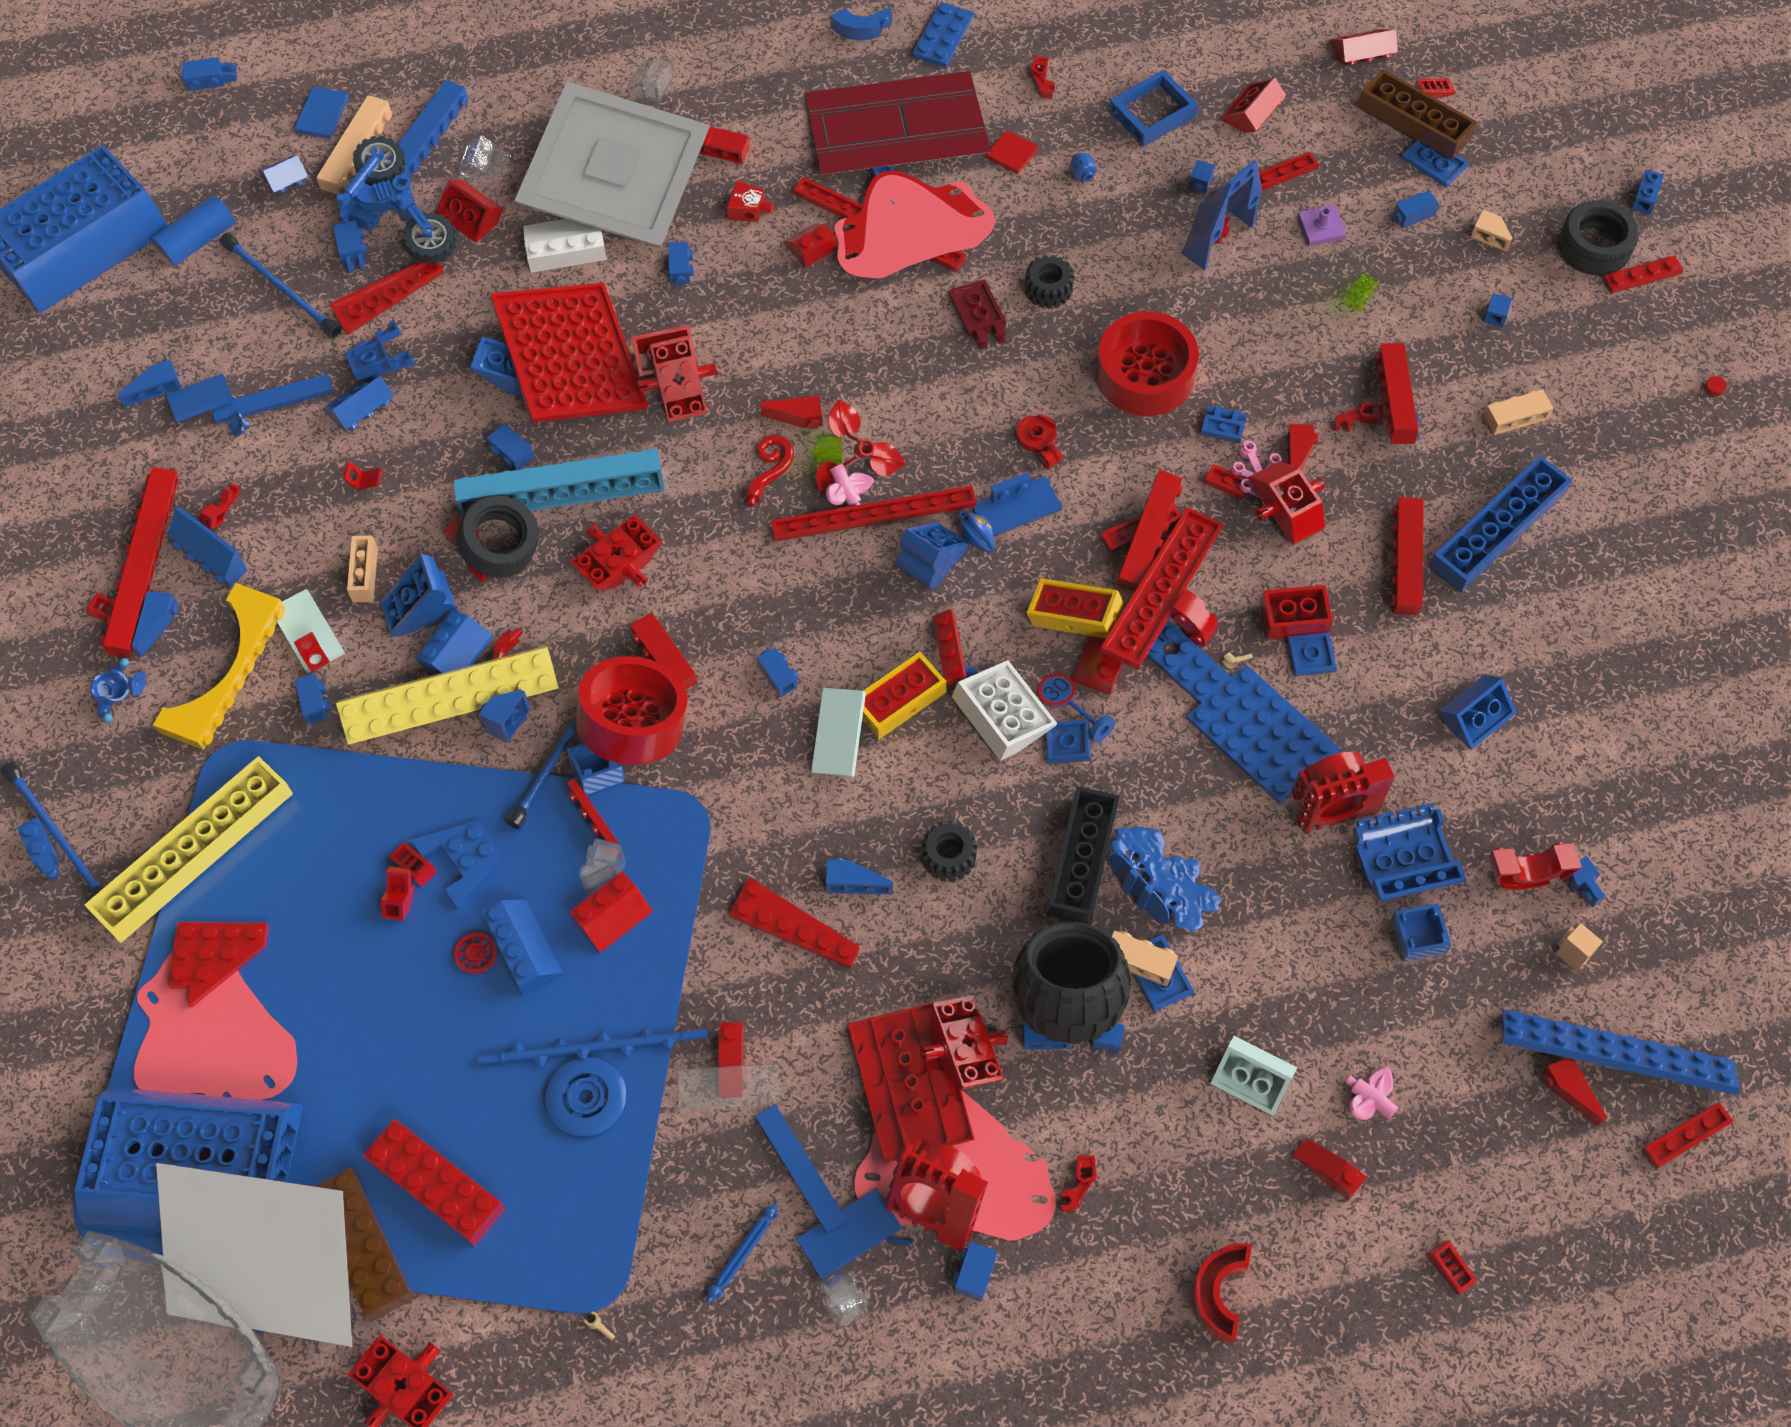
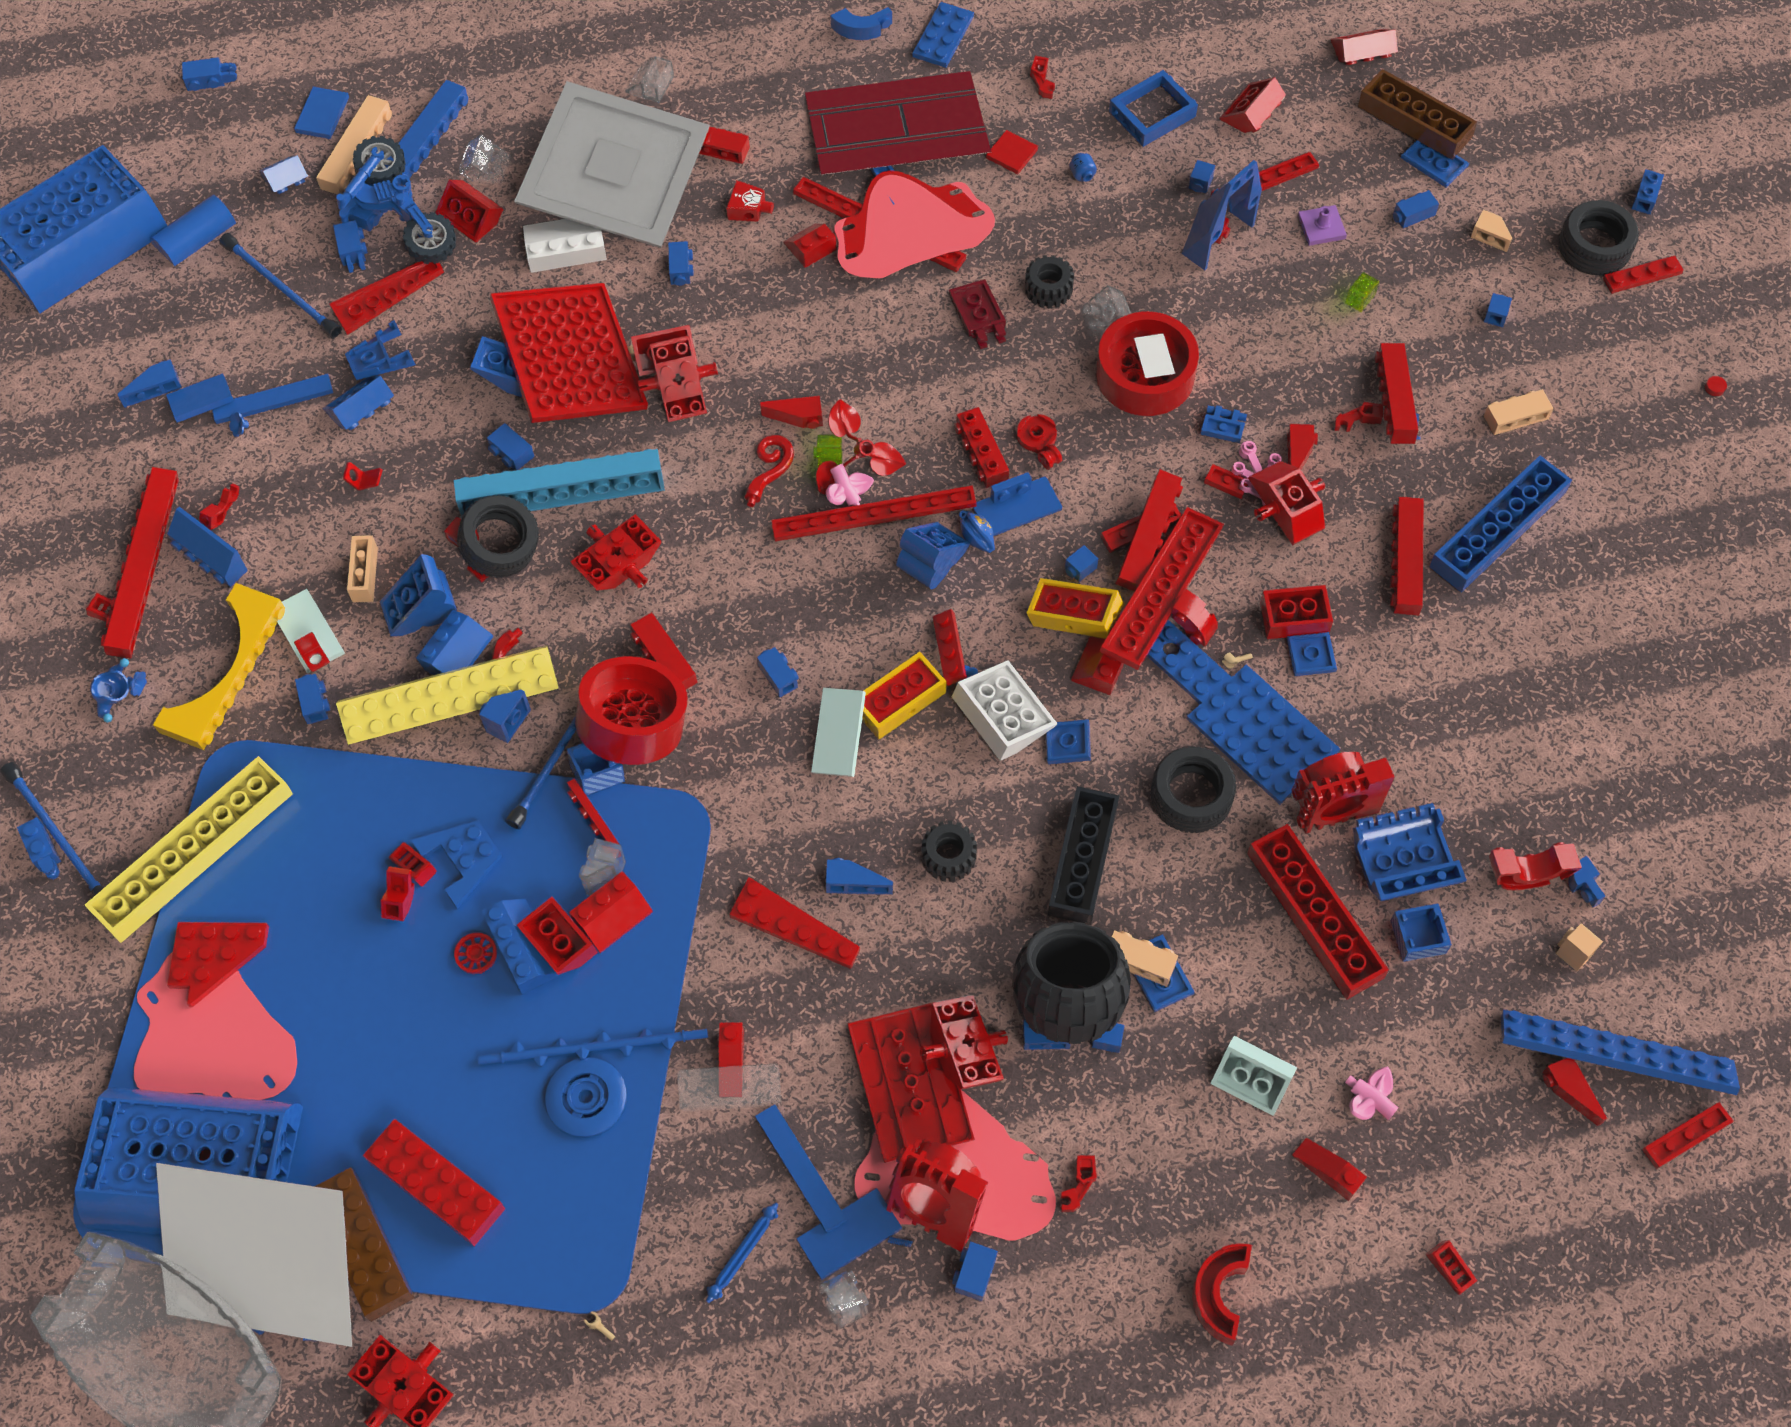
blue slope [132,591,179,656] -> none
blue piece [1038,673,1115,743] -> none
blue plant [1109,826,1221,932] -> none
red slope [1414,78,1456,99] -> none
blue slope [1439,674,1517,750] -> none
none -> red slope [517,897,598,975]
none -> red brick [954,407,1009,488]
none -> blue brick [1065,545,1098,582]
none -> clear slope [1080,285,1131,339]
none -> white sticker [1134,334,1175,378]
none -> black tyre [1150,746,1236,833]
none -> red brick [1247,824,1389,1000]

